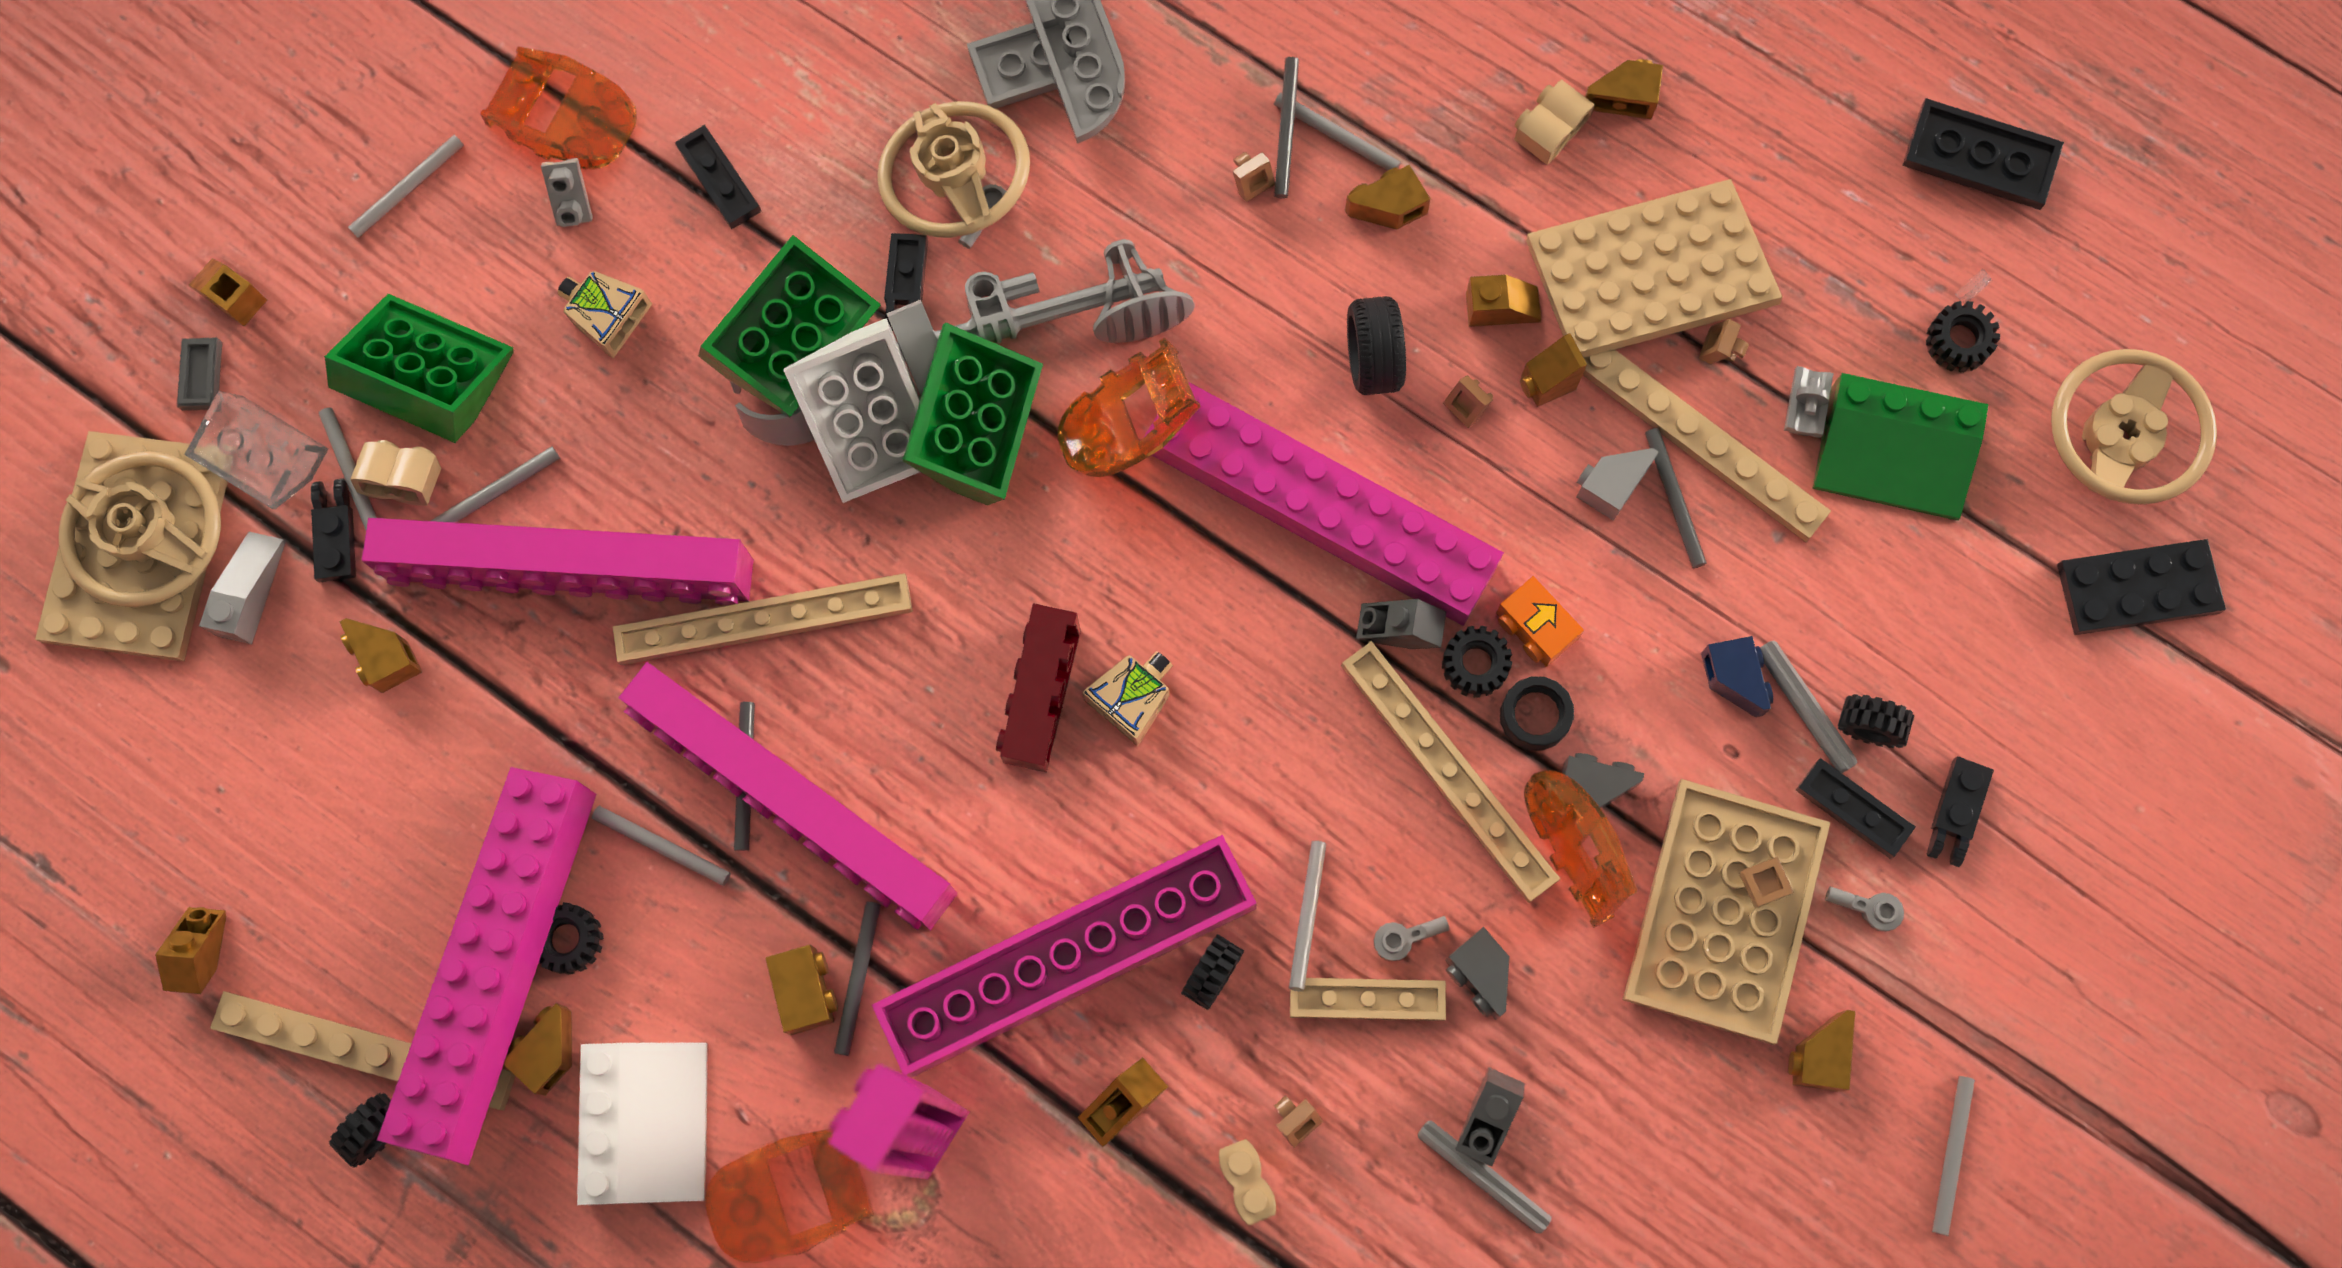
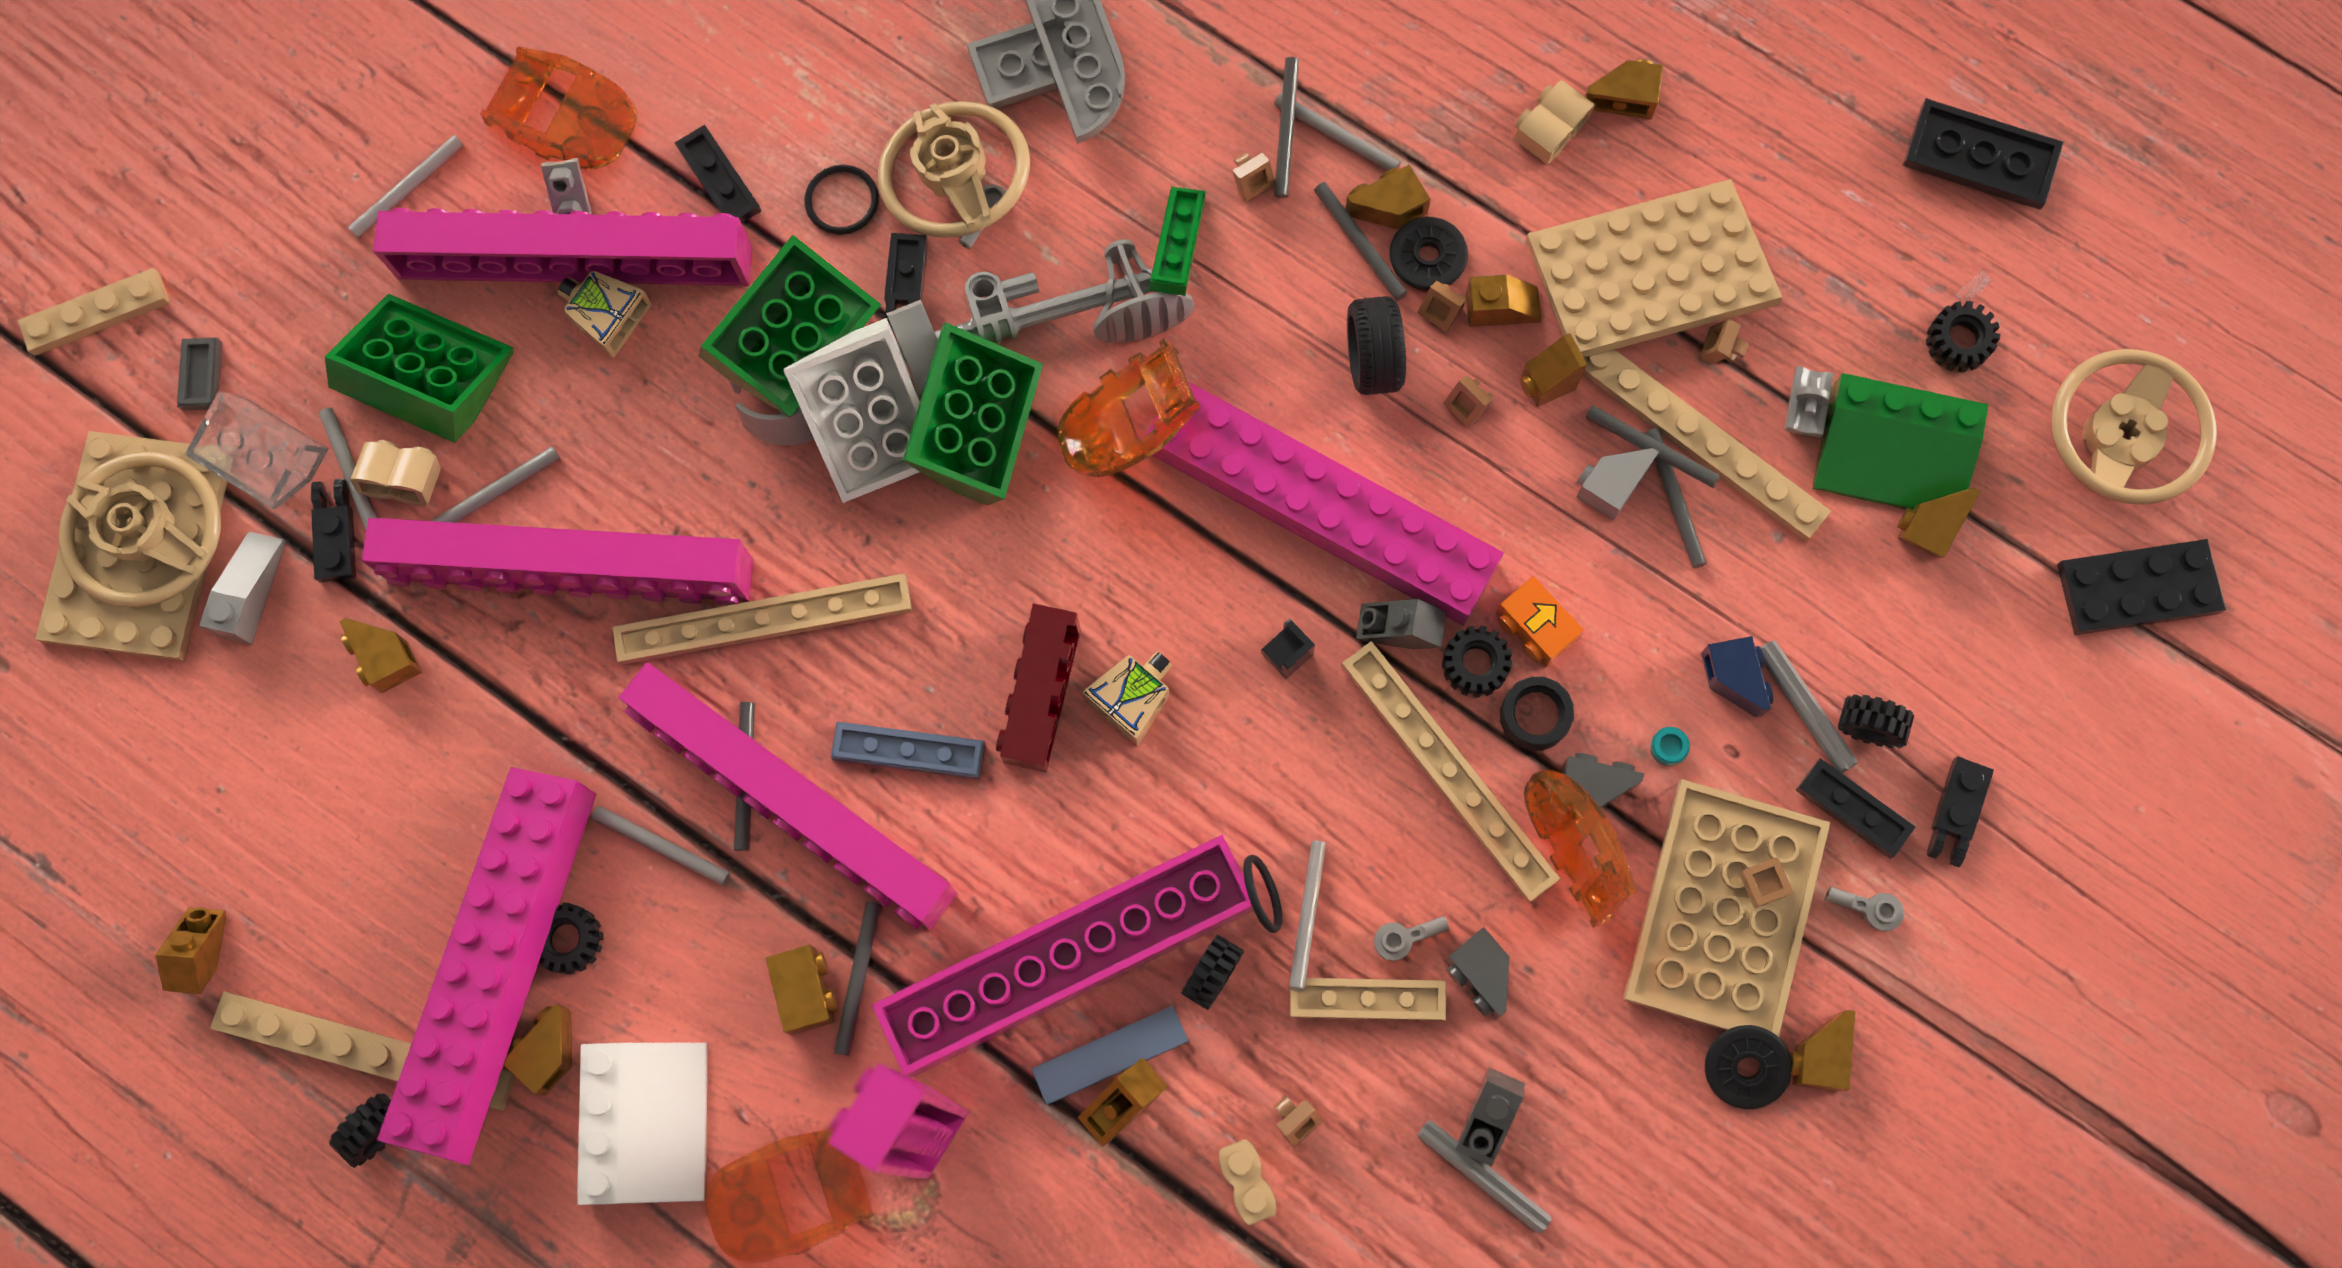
pearl gold slope [189,258,267,327] -> none
light grey bar [1932,1076,1975,1236] -> none
none -> tan plate [18,268,170,356]
none -> dark pink brick [373,208,752,286]
none -> black tyre [804,165,879,235]
none -> sand blue tile [831,722,985,780]
none -> sand blue tile [1031,1006,1189,1105]
none -> green tile [1149,187,1206,296]
none -> black tyre [1243,855,1282,933]
none -> black panel [1261,618,1315,679]
none -> dark grey bar [1314,182,1407,301]
none -> black wheel [1390,217,1468,290]
none -> medium nougat tile [1417,281,1466,332]
none -> dark grey bar [1586,406,1721,488]
none -> teal tile [1650,727,1690,766]
none -> black wheel [1705,1025,1792,1109]
none -> pearl gold slope [1897,488,1981,558]

